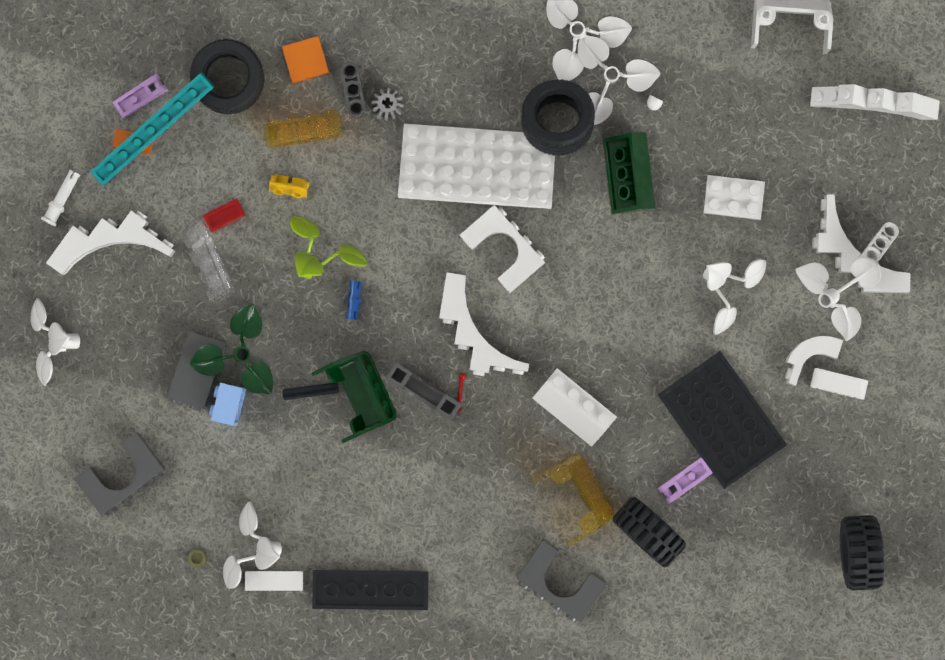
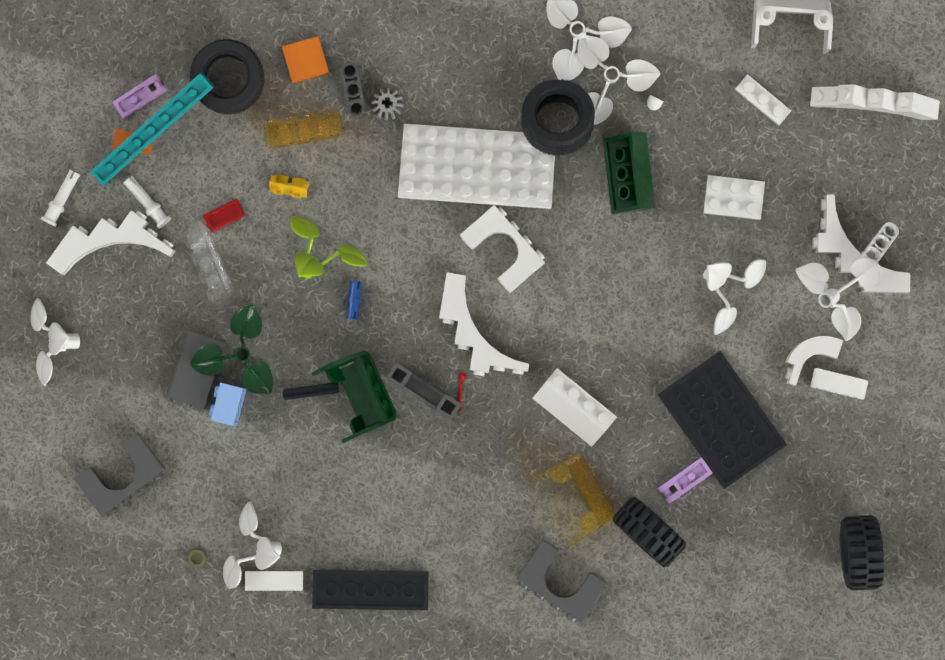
none -> white pin [123,176,171,229]
none -> white plate [735,74,791,126]

